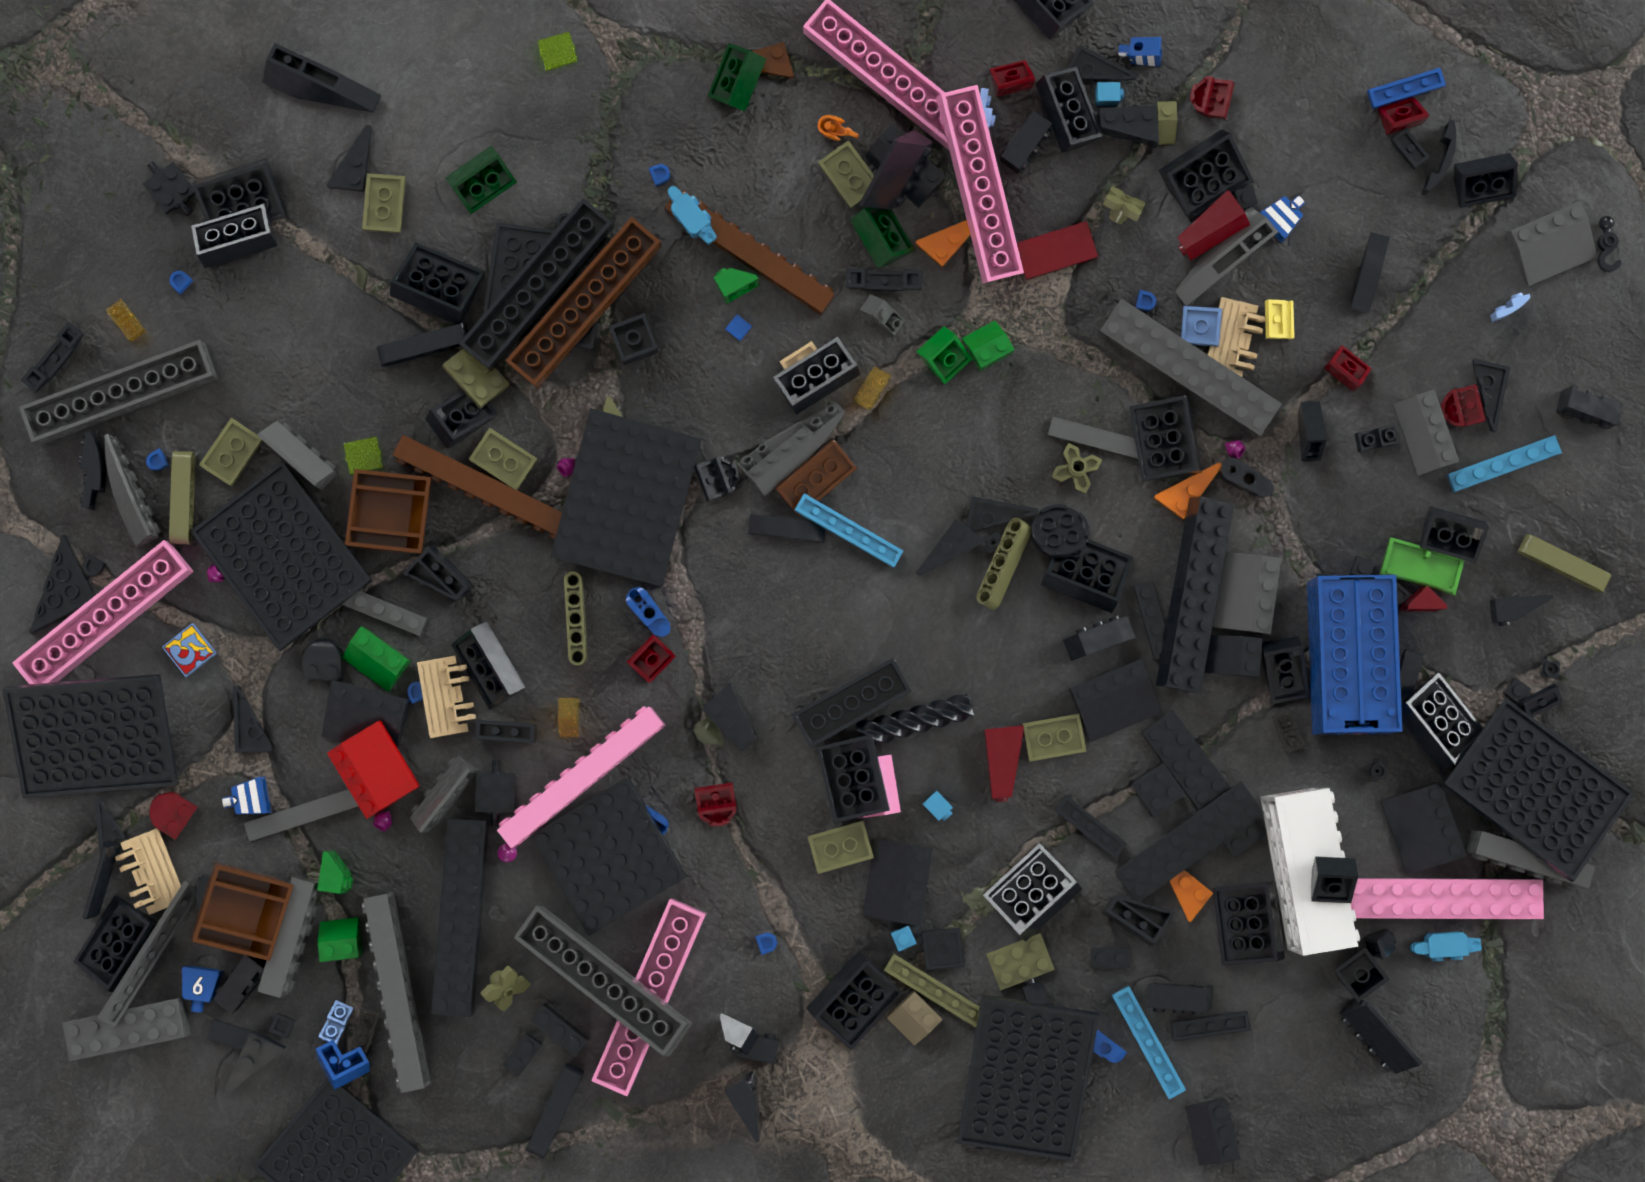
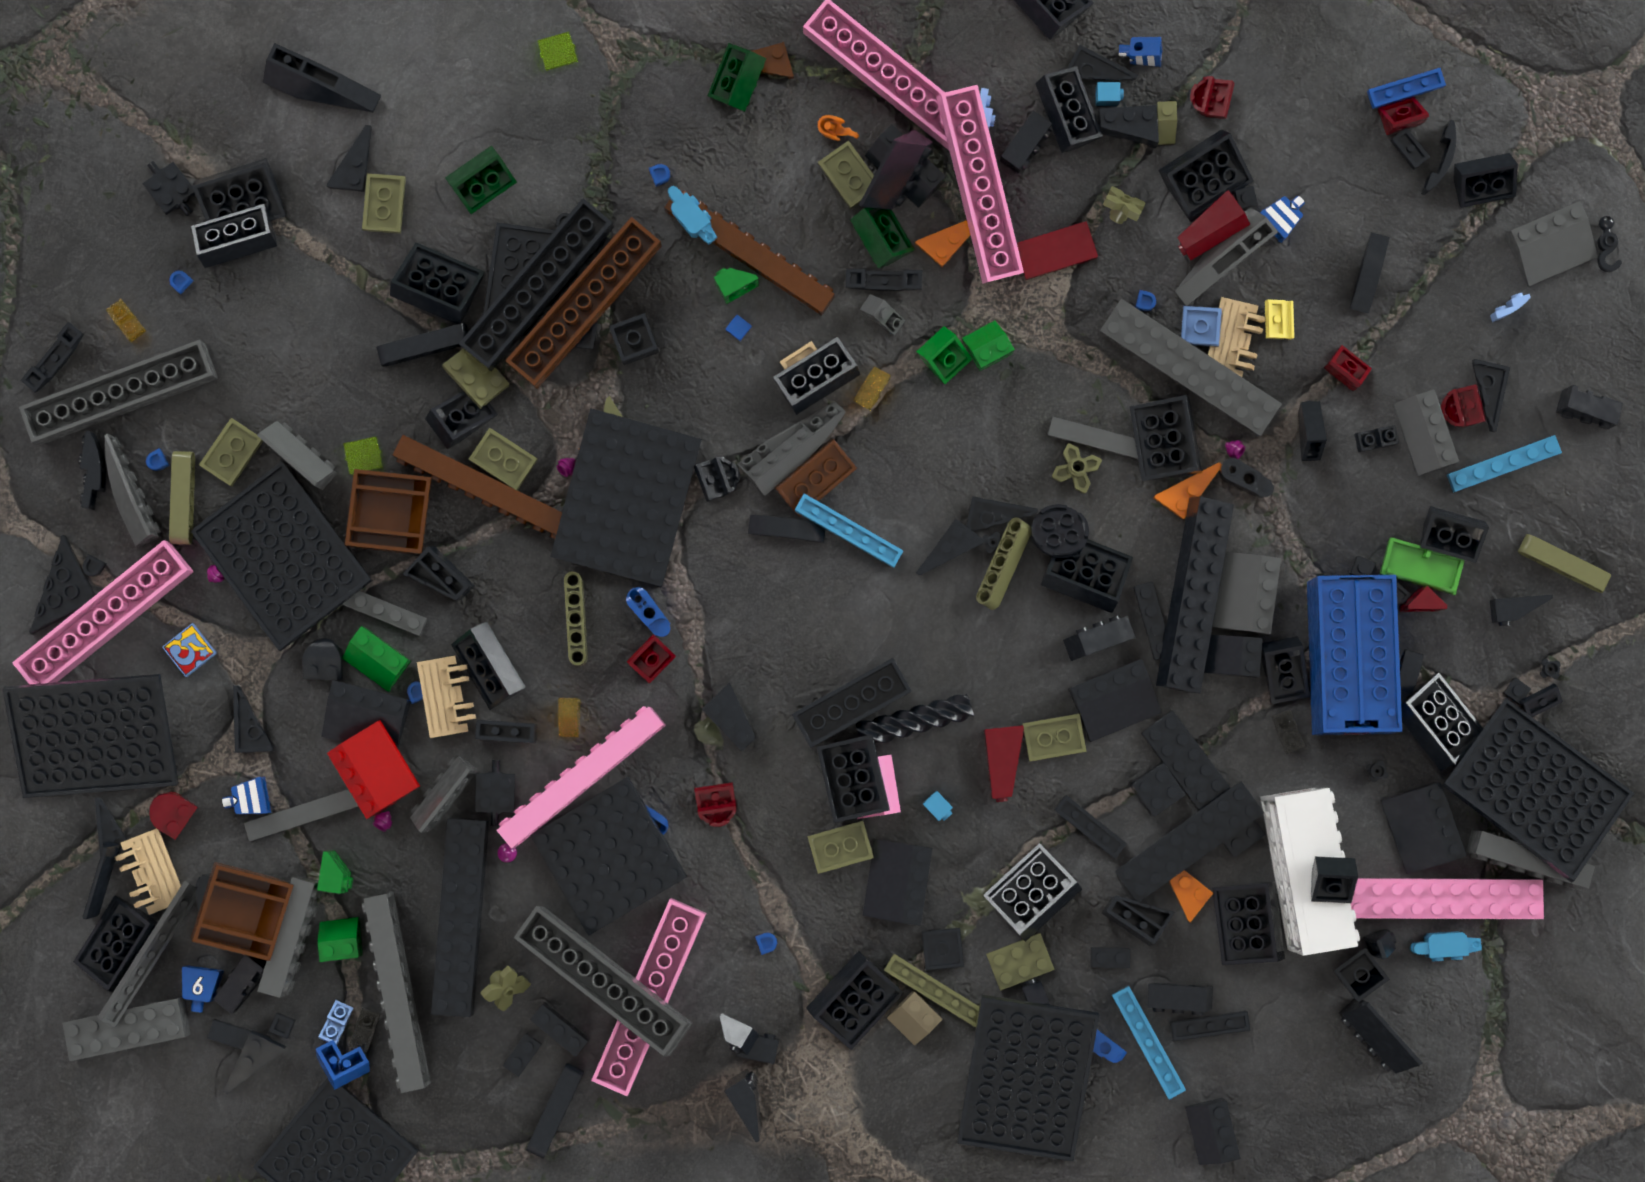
dark azure brick [890,924,917,951] -> none
dark red slope [989,60,1035,97] -> none

